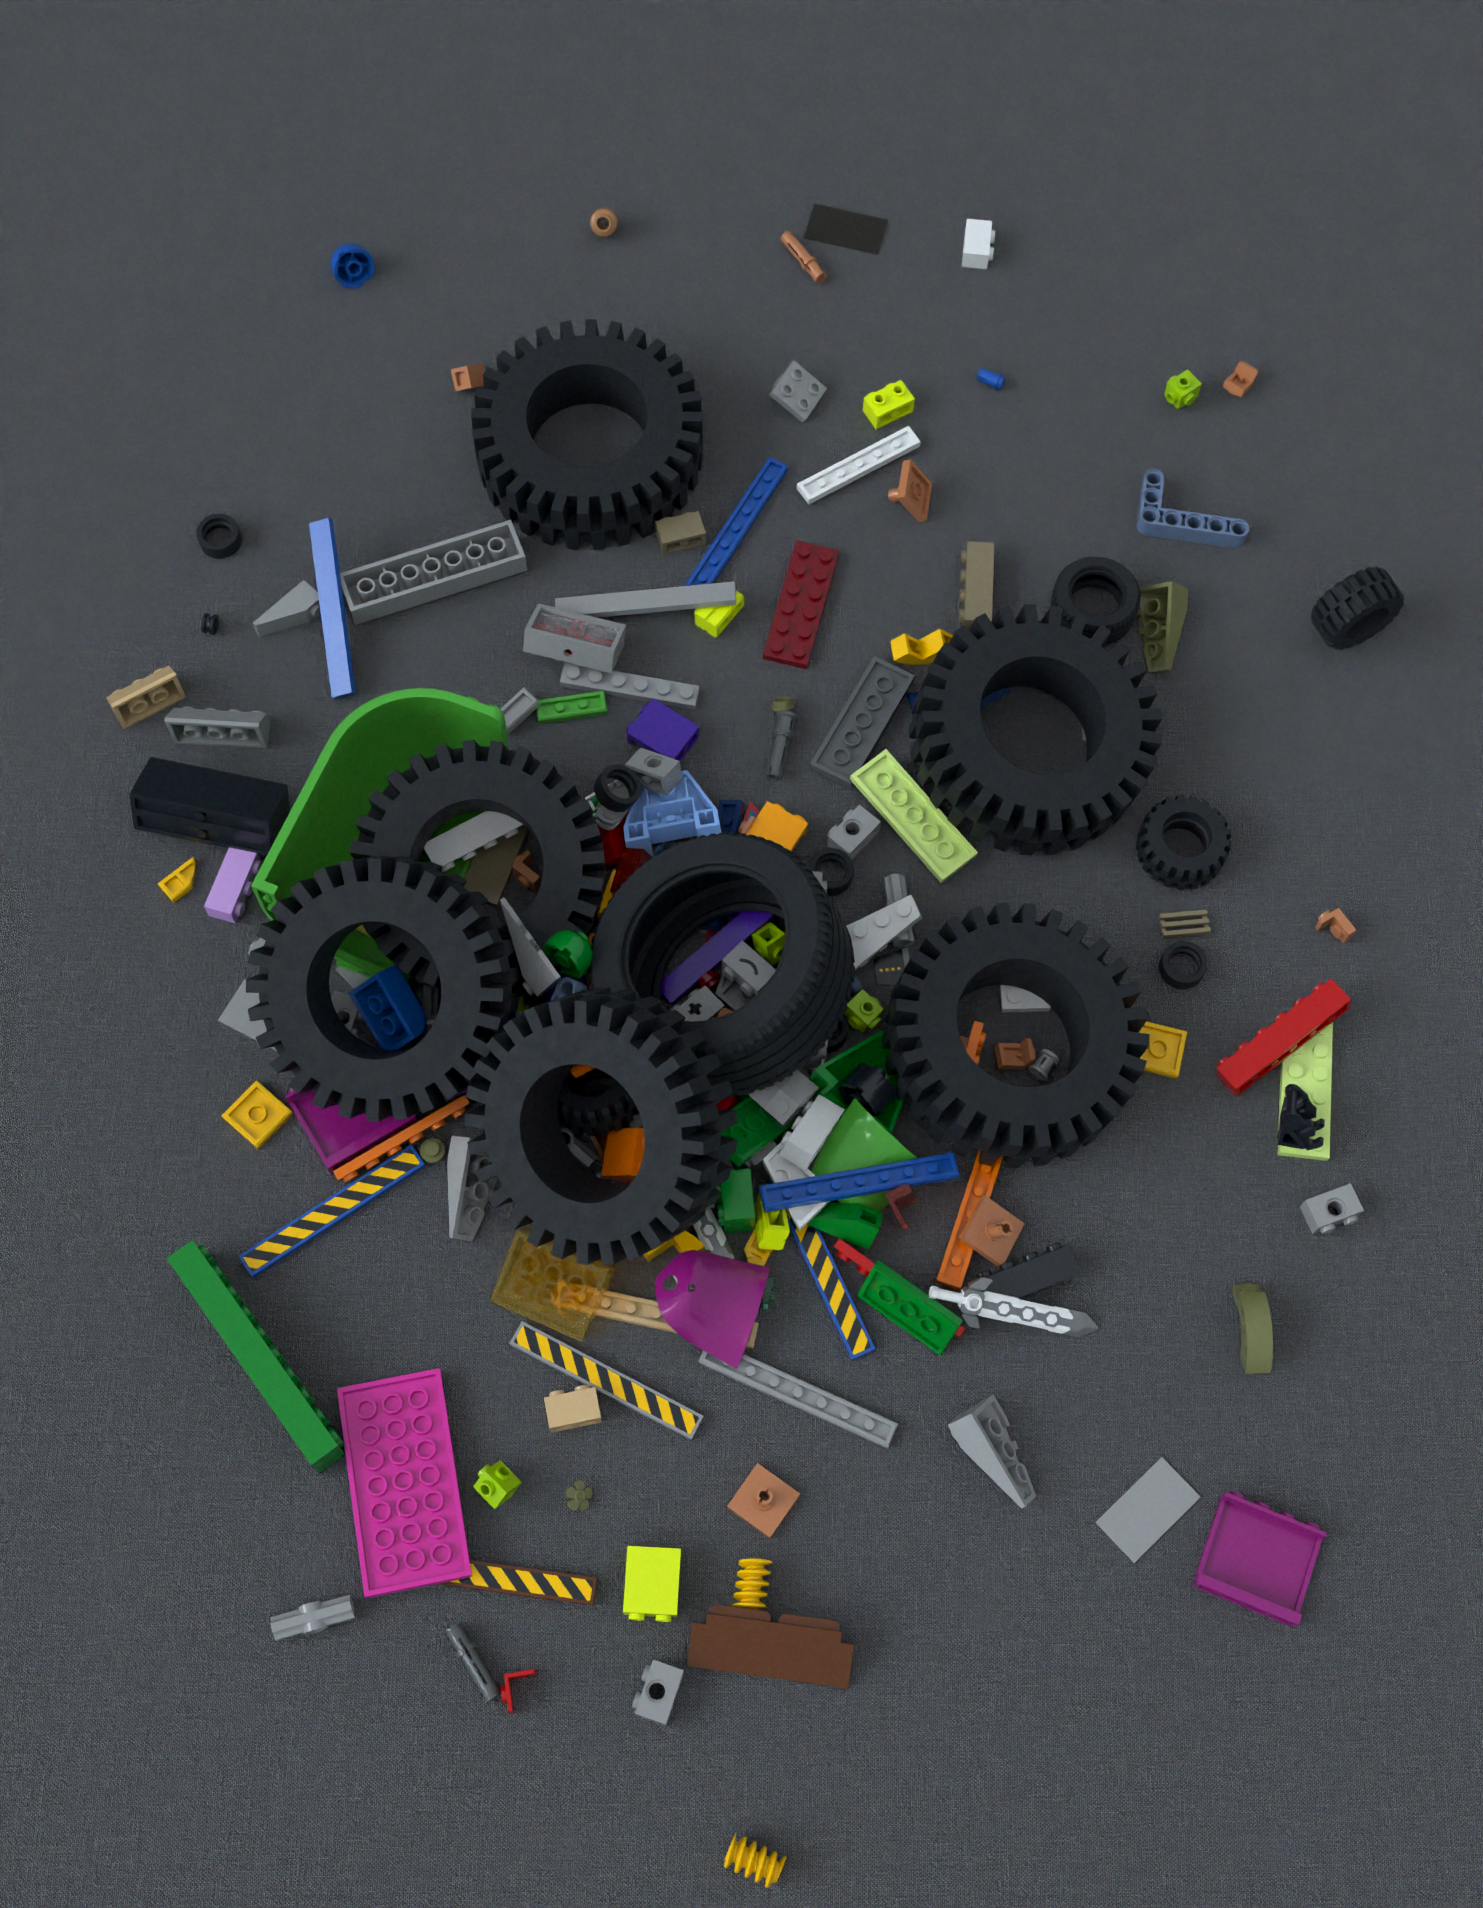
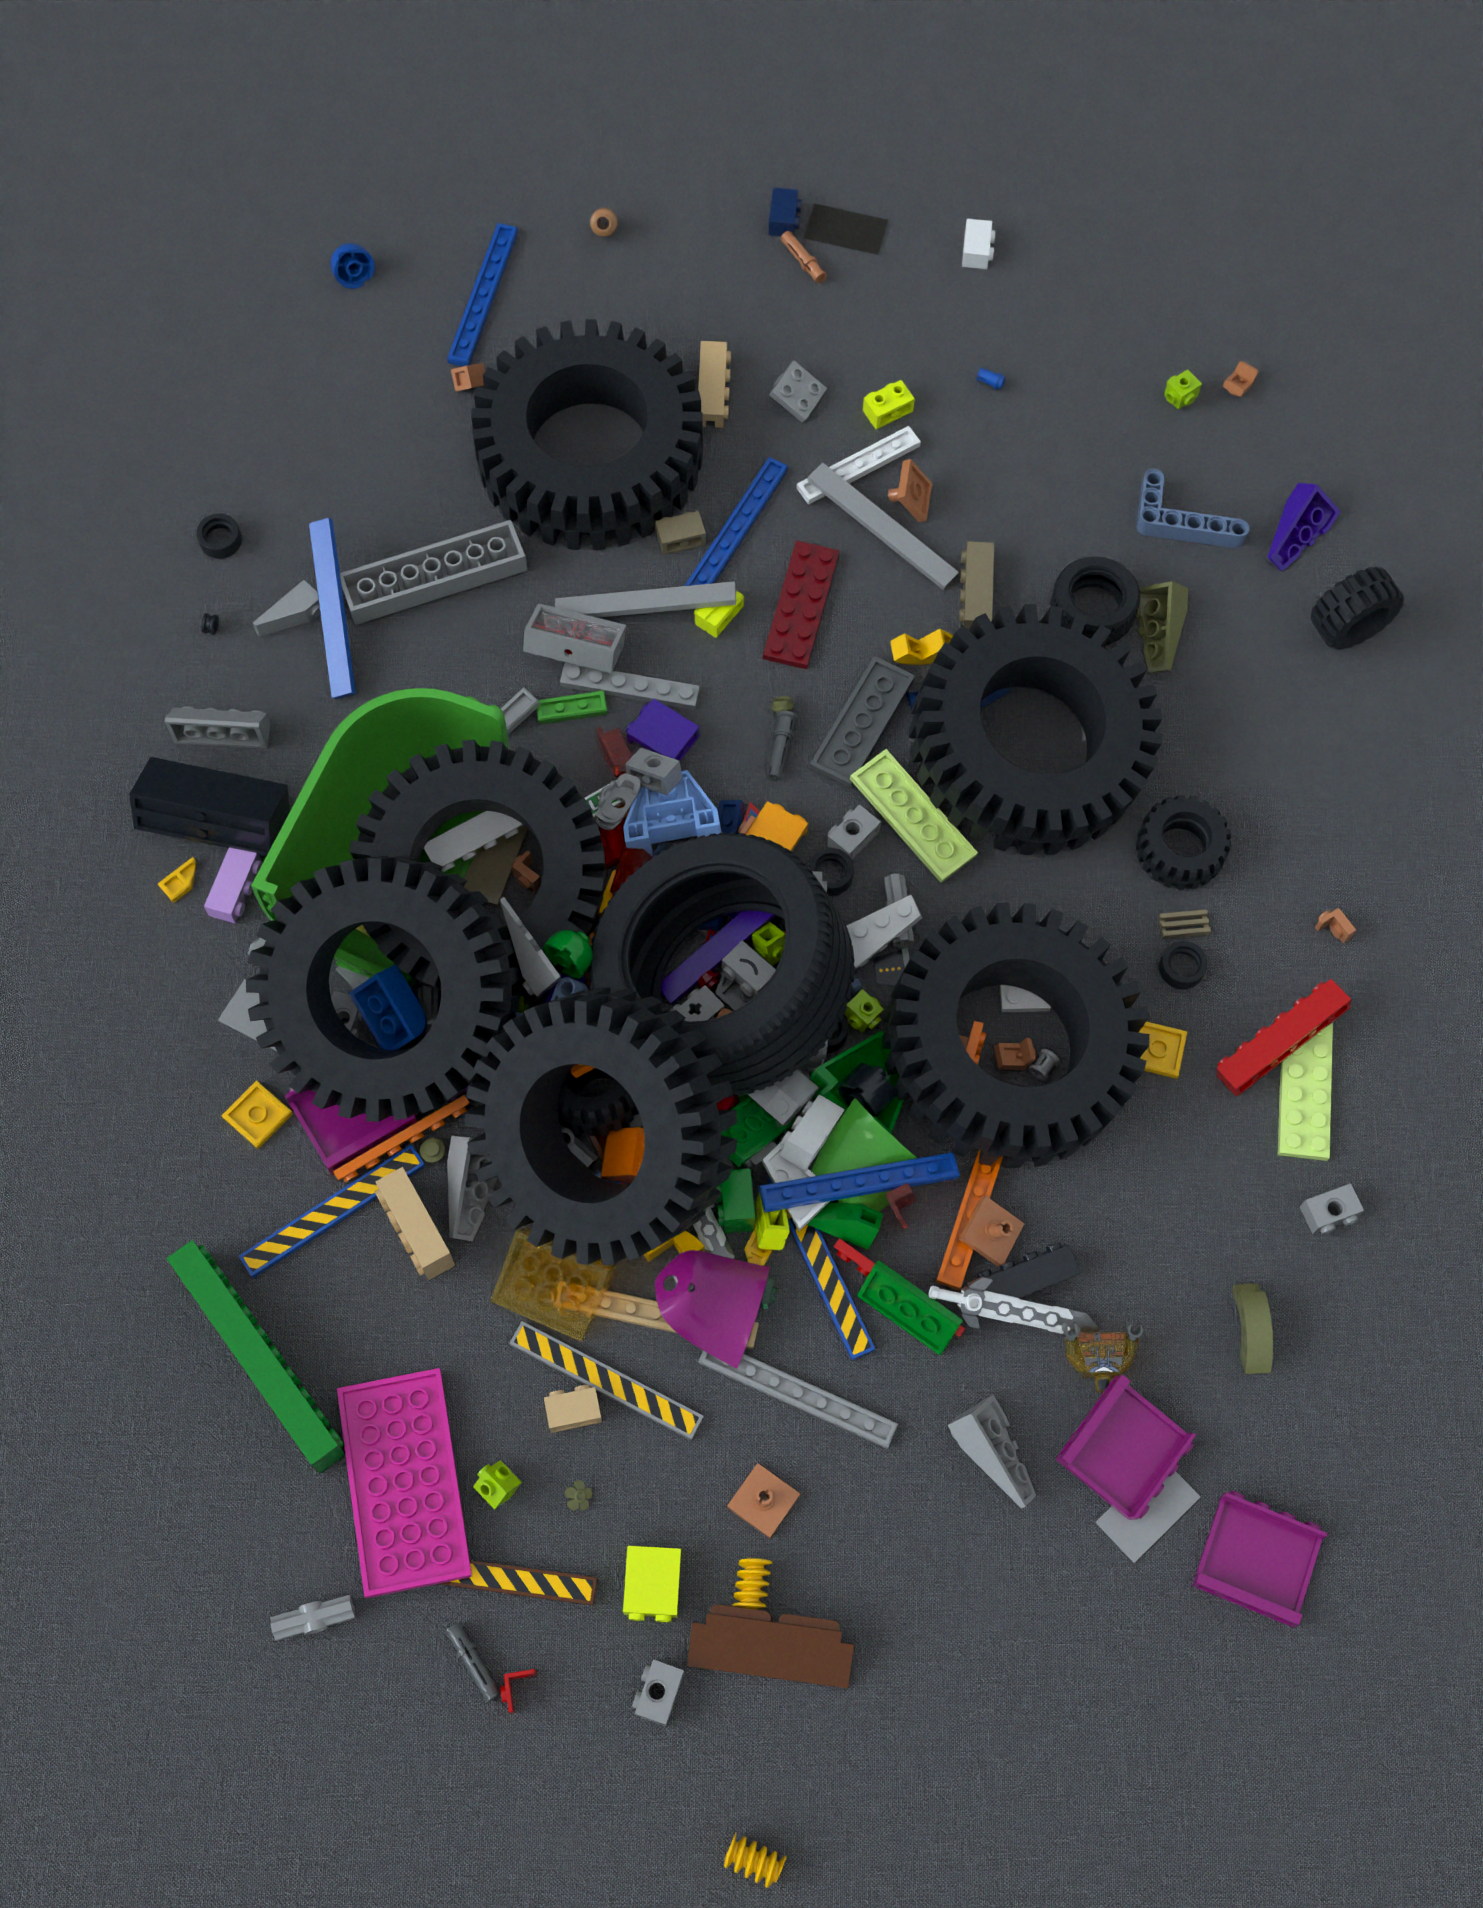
tan slope [106,665,186,729] -> none
black tyre [594,764,642,812] -> none
black piece [1277,1084,1325,1151] -> none
none -> tan brick [375,1167,455,1281]
none -> blue tile [447,223,518,366]
none -> clear red panel [596,727,632,778]
none -> tan brick [698,341,731,428]
none -> dark blue brick [768,187,802,236]
none -> light grey tile [807,462,959,590]
none -> magenta panel [1055,1374,1196,1520]
none -> torso [1062,1321,1143,1393]
none -> dark purple wedge [1267,483,1341,571]

